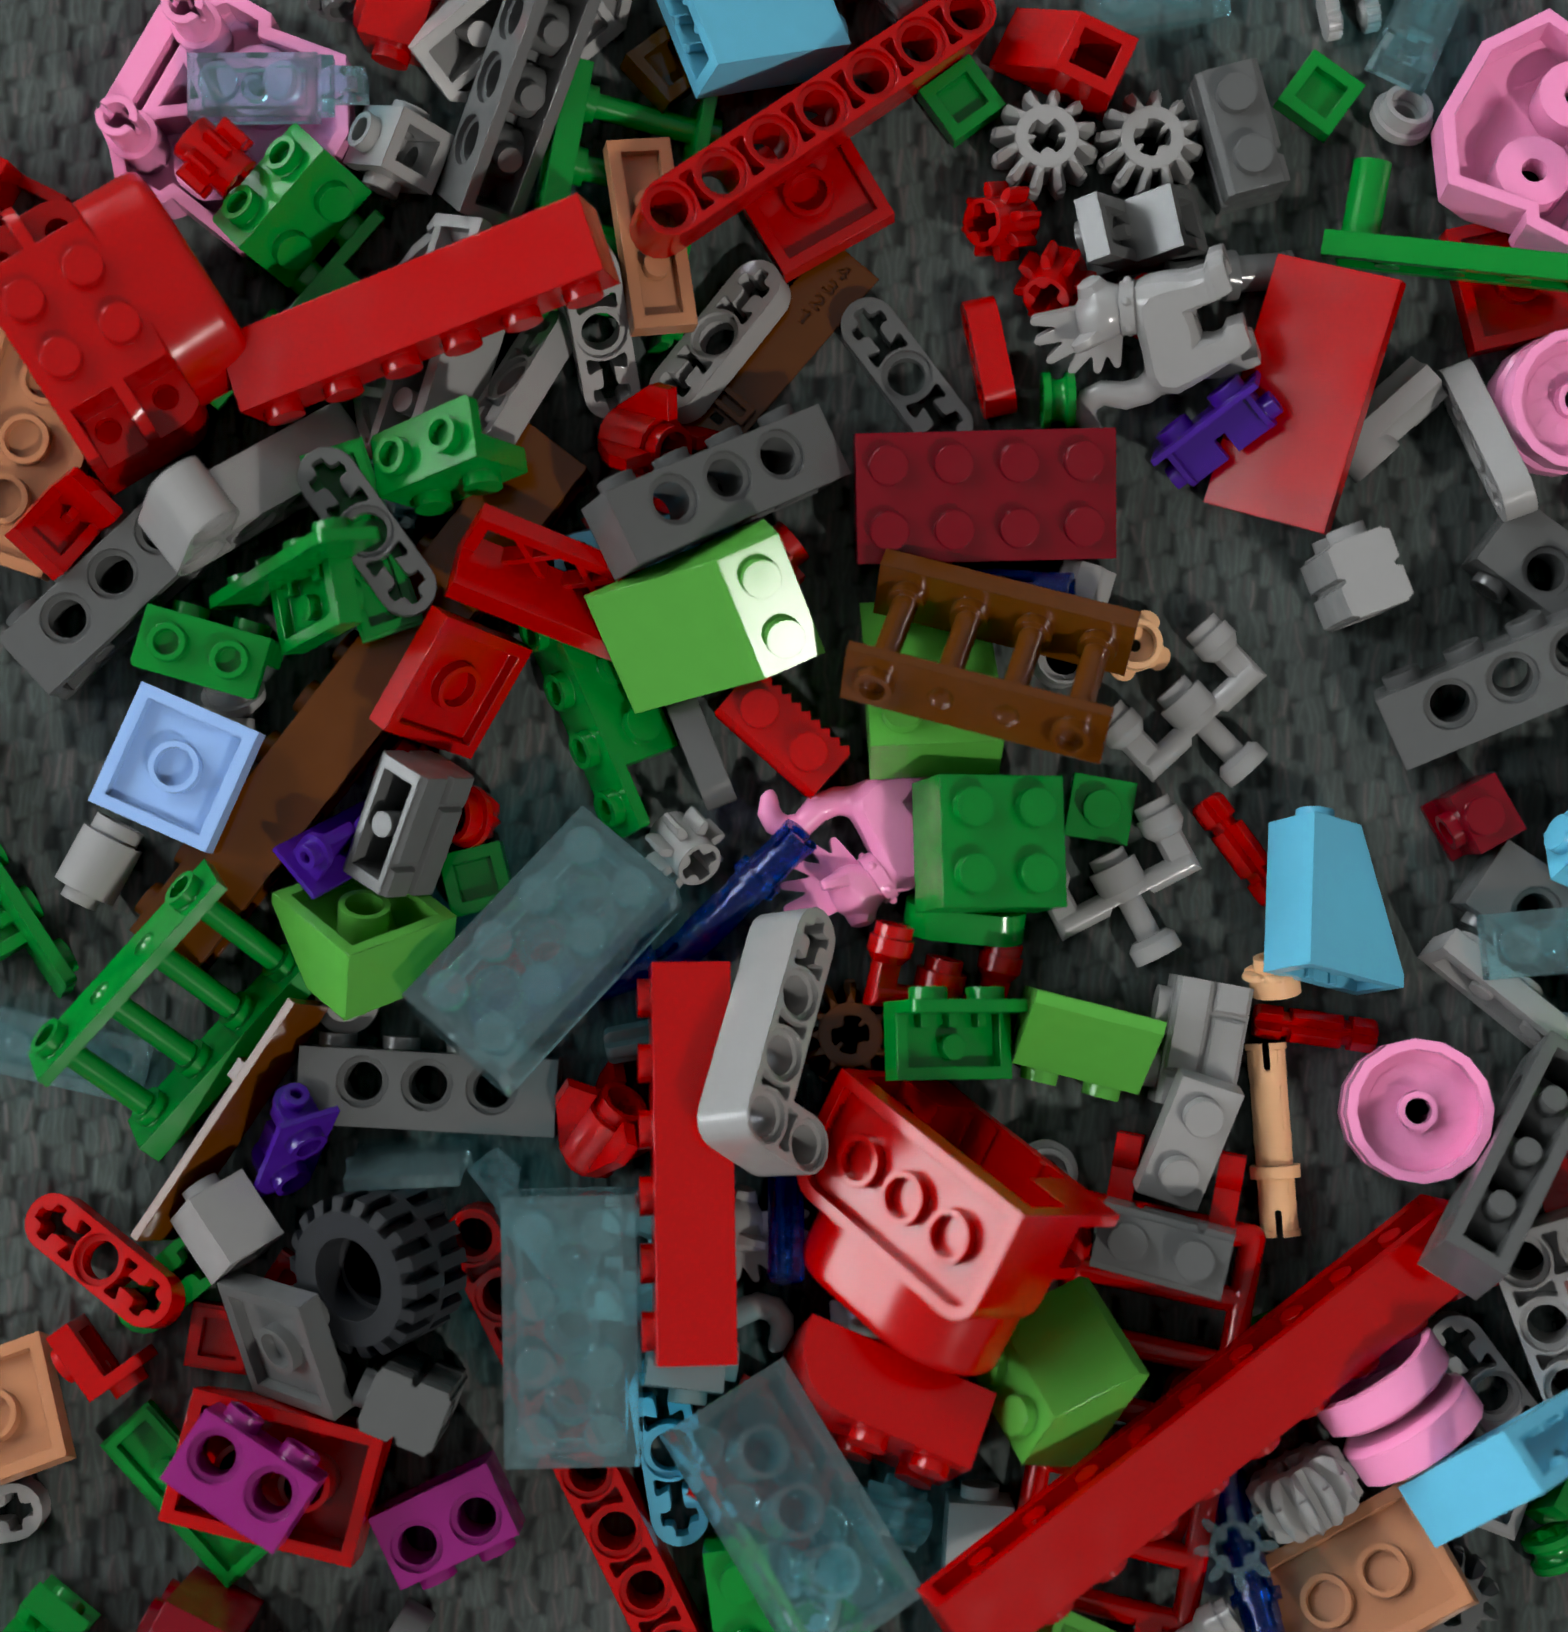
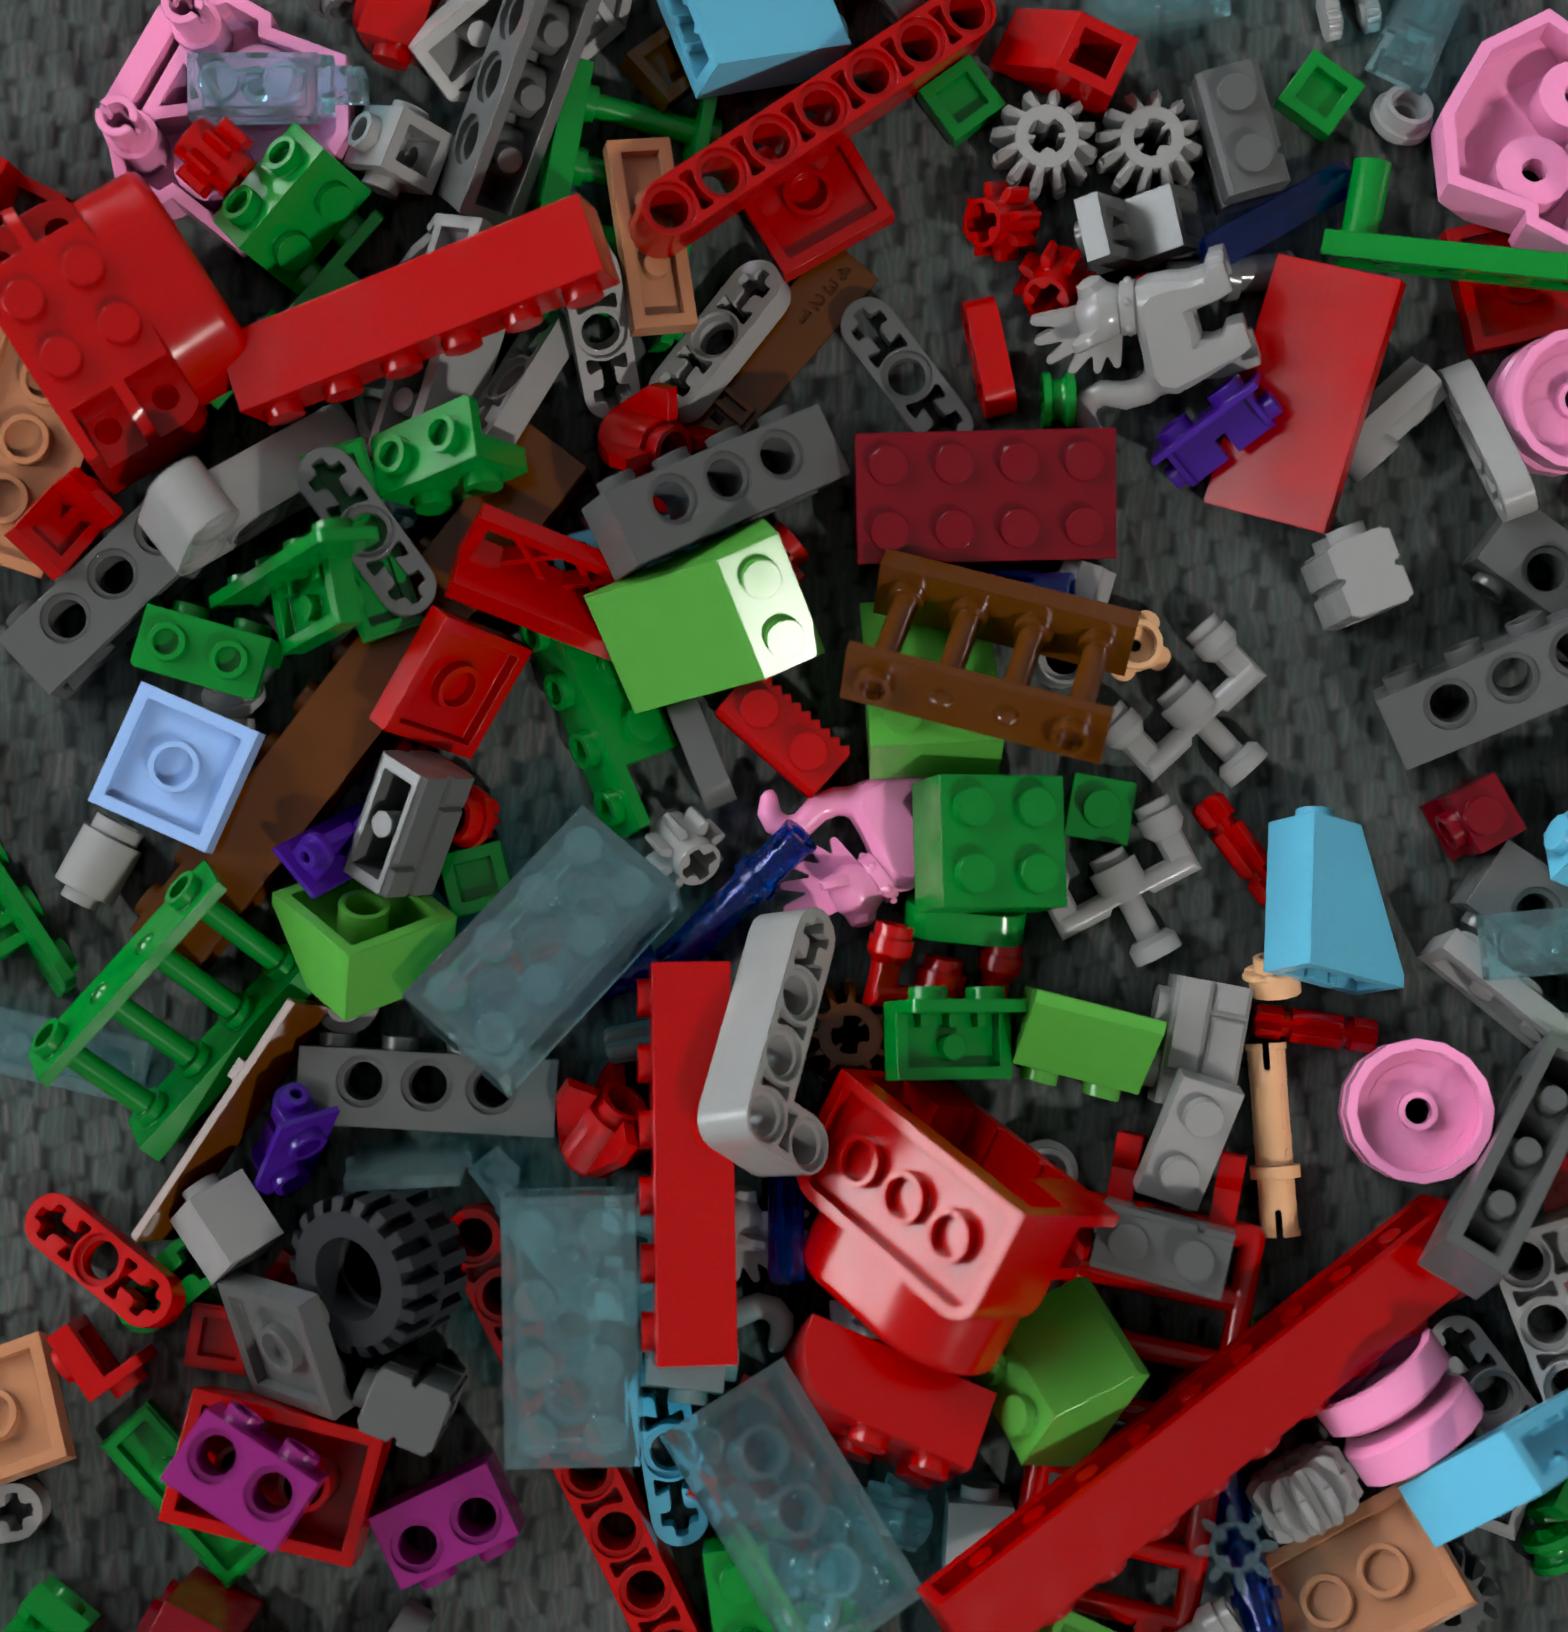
none -> clear blue axle [1198,161,1352,265]

